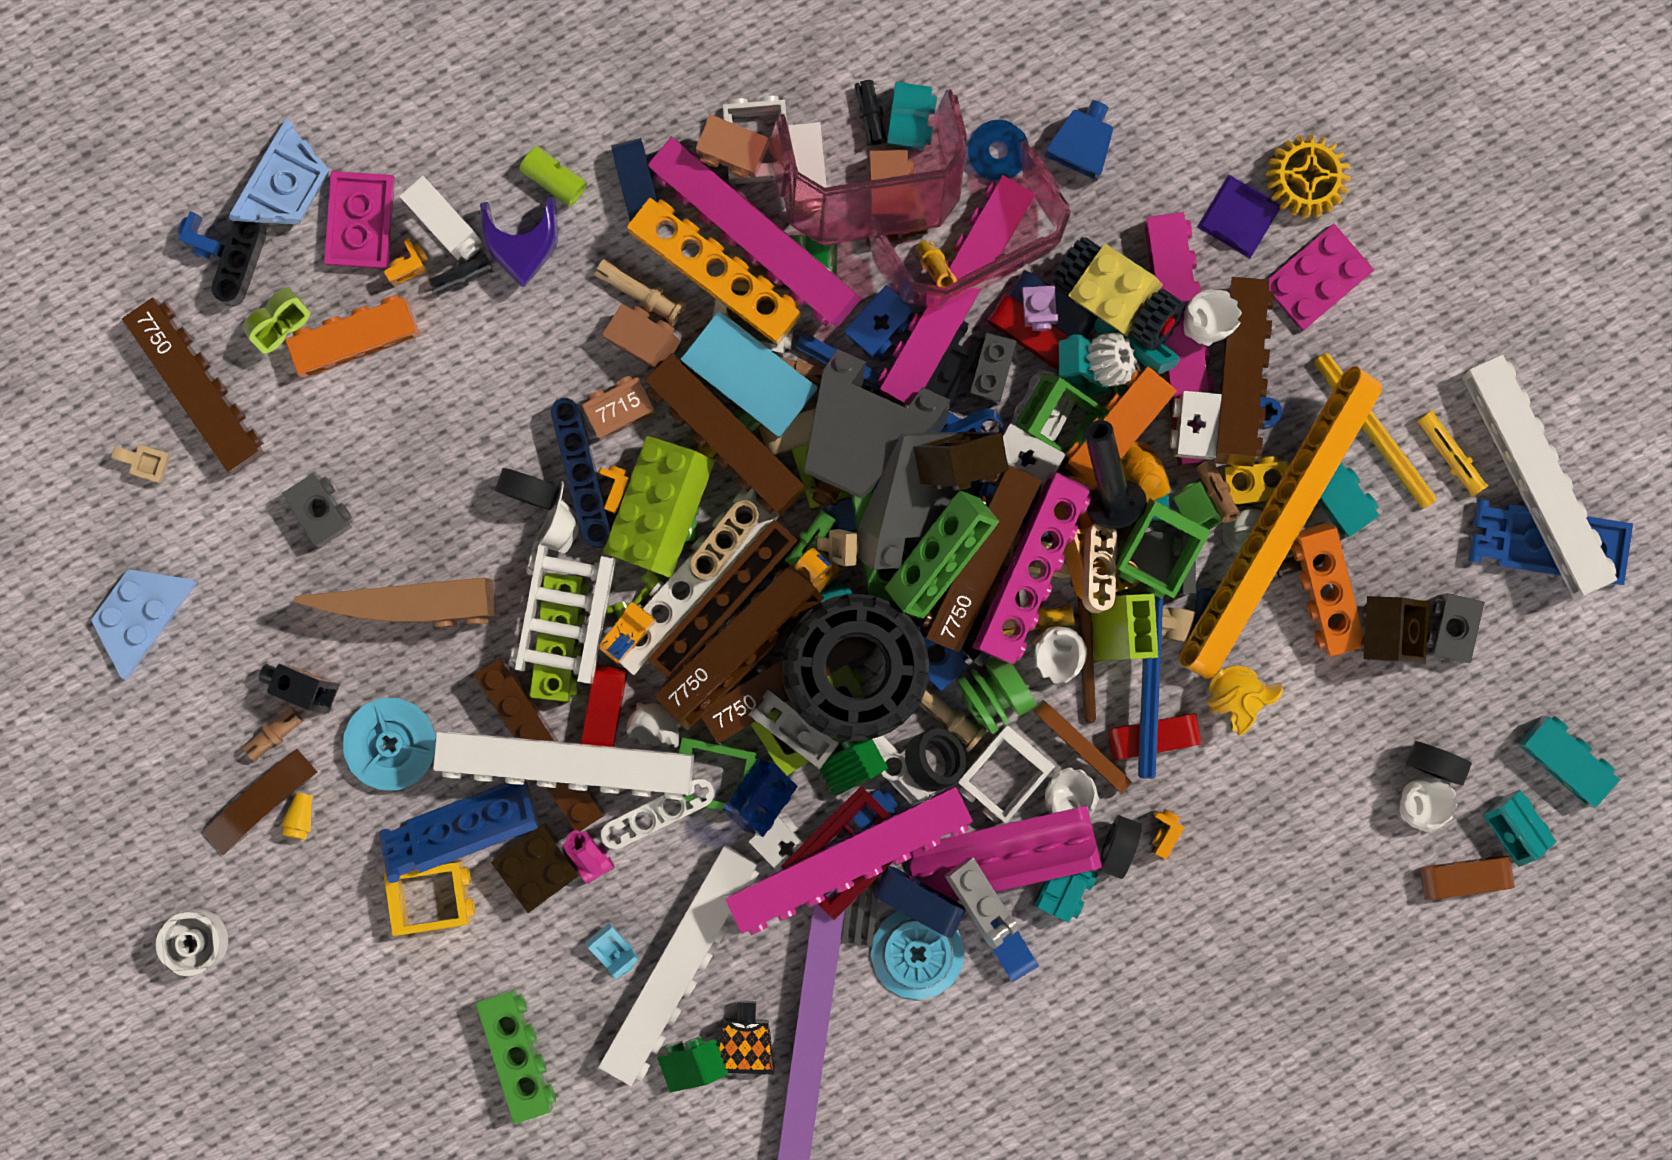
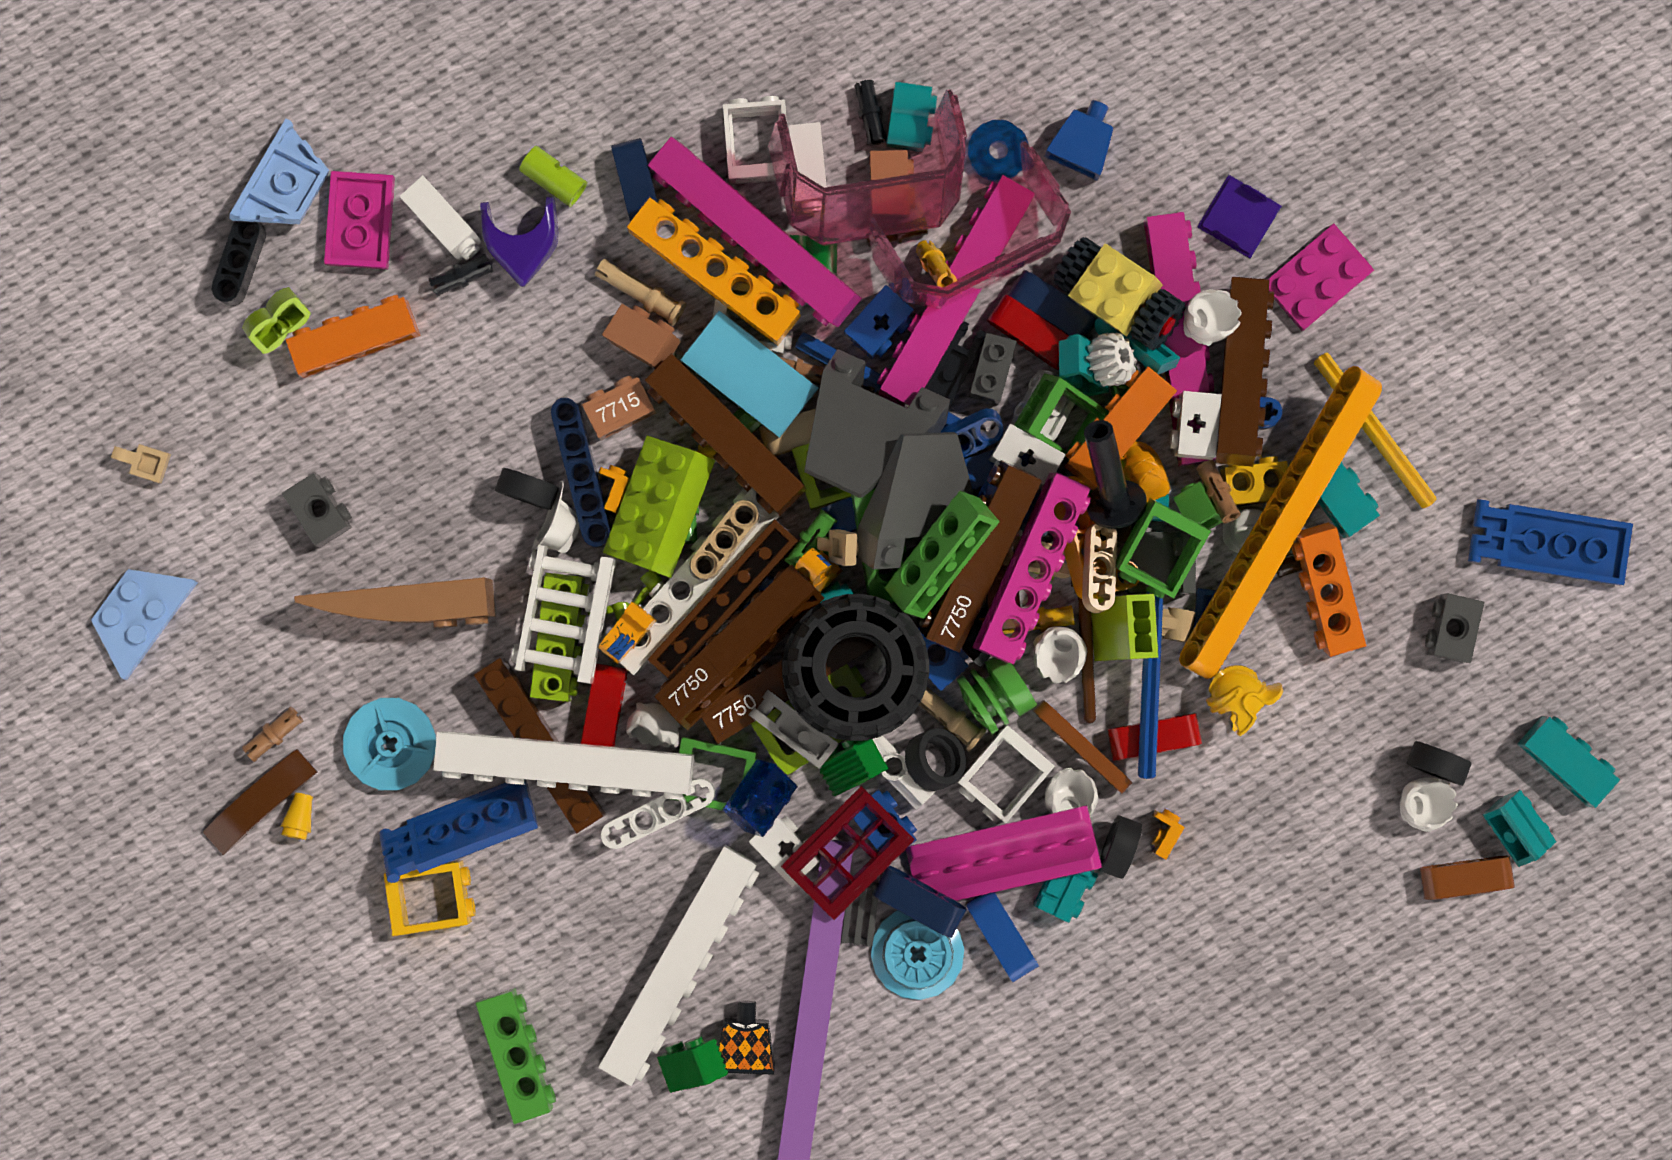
reddish brown brick [122,297,265,475] -> none
white brick [156,909,228,976] -> none
blue bracket [178,211,225,260] -> none
black torso [259,663,340,713] -> none
light orange bracket [384,238,428,287] -> none
dark brown brick [491,823,580,913] -> none
dark pink piece [563,830,615,884] -> none
medium azure bracket [585,922,638,979] -> none
nougat brick [696,114,769,179] -> none
dark pink brick [725,786,973,935] -> none
reddish brown brick [809,479,842,508] -> none
dark brown brick [913,432,1009,490] -> none
light grey plate [945,857,1020,949] -> none
lavender bracket [1022,285,1058,331] -> none
yellow gear [1265,134,1351,219] -> none
dark brown brick [1361,596,1430,664] -> none
yellow pin [1416,410,1488,497] -> none
white brick [1462,355,1617,600] -> none

